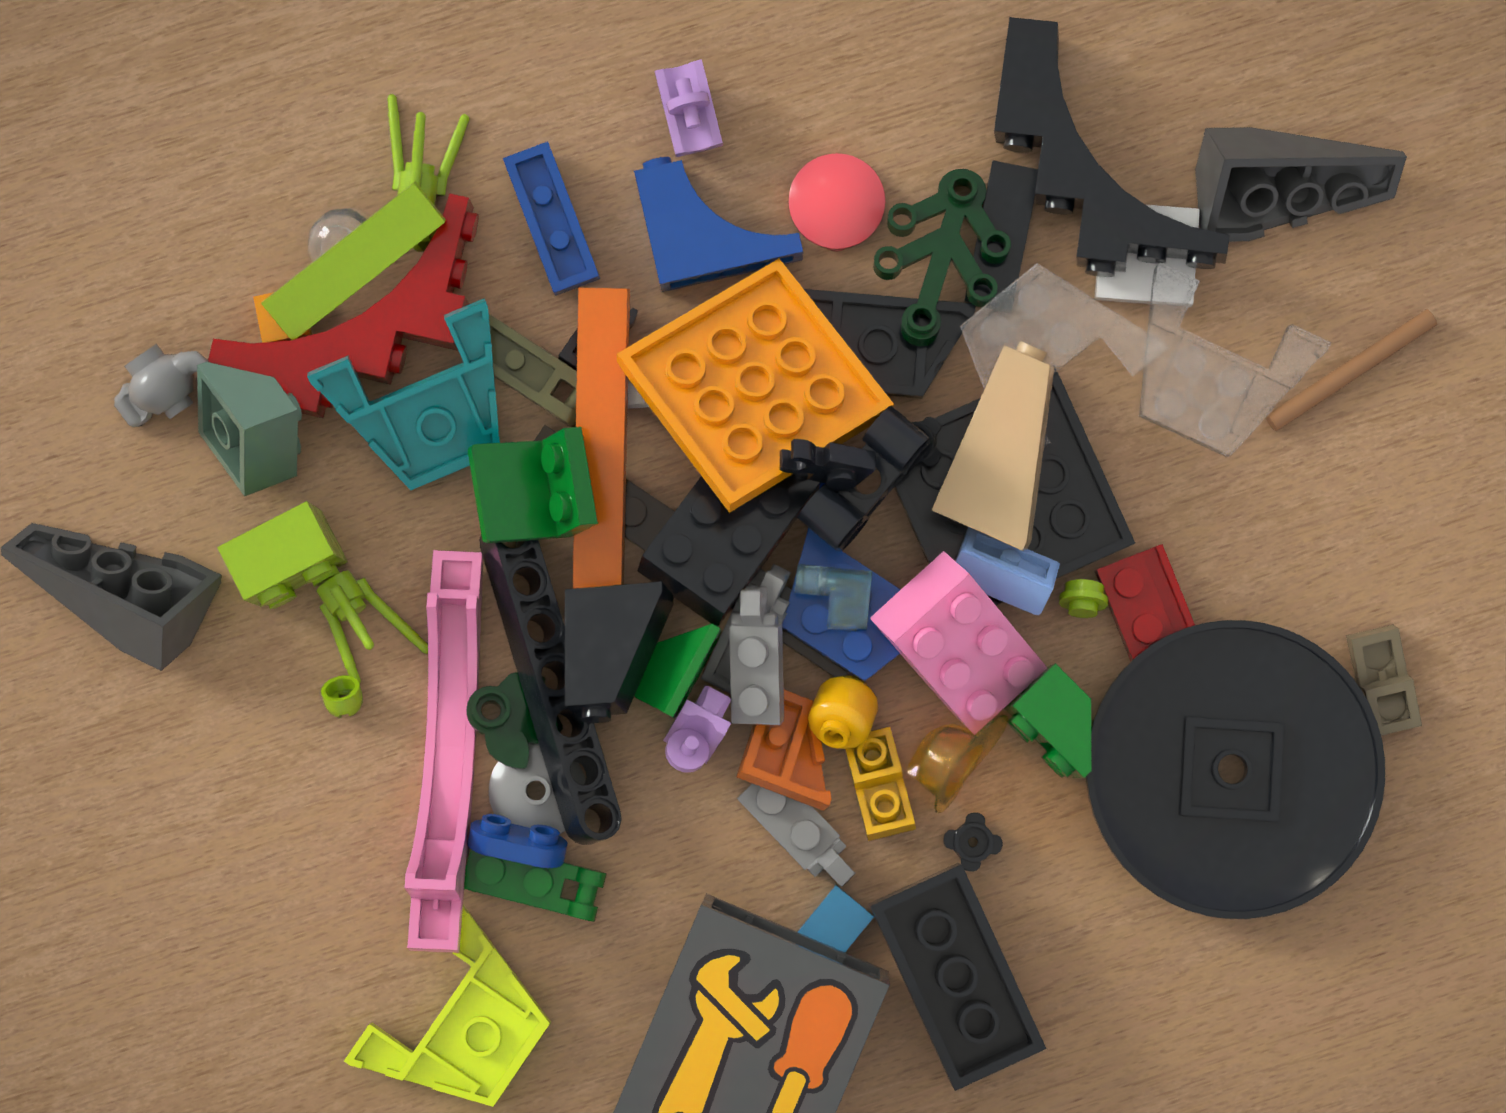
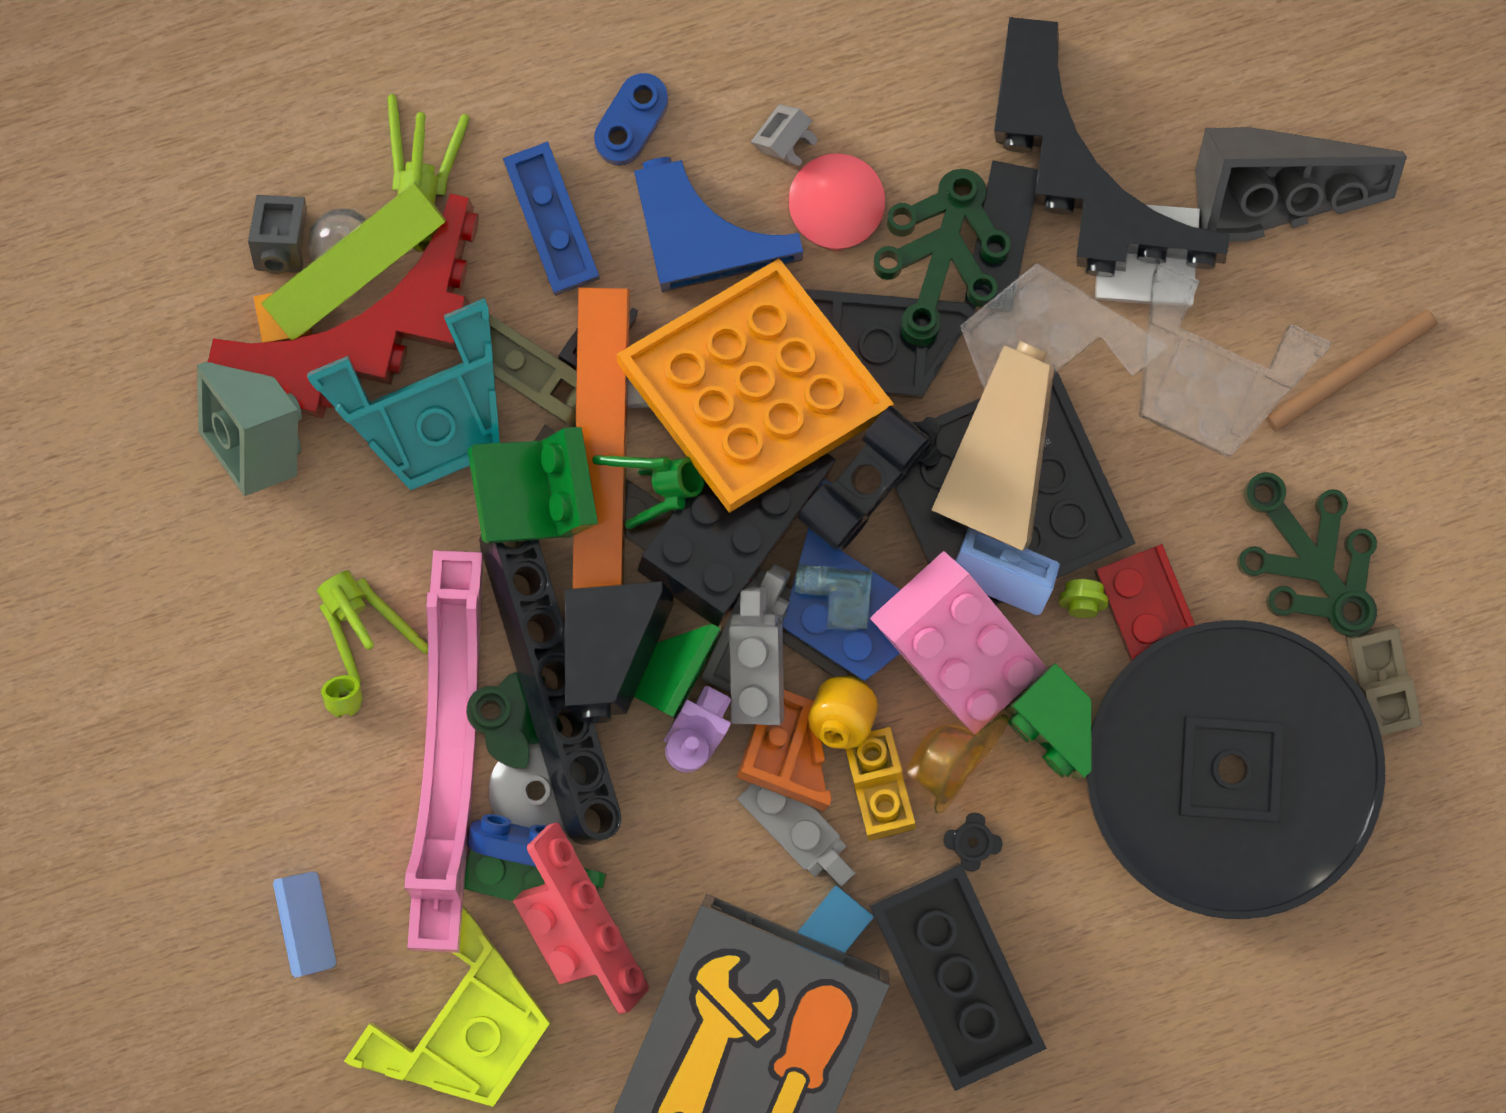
dark grey wedge [1,523,222,671] -> none
light grey piece [114,344,208,427] -> none
lime brick [217,501,348,610] -> none
lavender hips [655,59,723,158] -> none
black plate [779,439,876,490] -> none
none -> dark grey bracket [248,195,307,274]
none -> light blue slope [273,871,336,978]
none -> coral bracket [513,822,649,1014]
none -> green plant [592,455,704,529]
none -> blue plate [594,73,668,165]
none -> light grey tile [751,104,817,165]
none -> dark green plant [1237,472,1377,636]

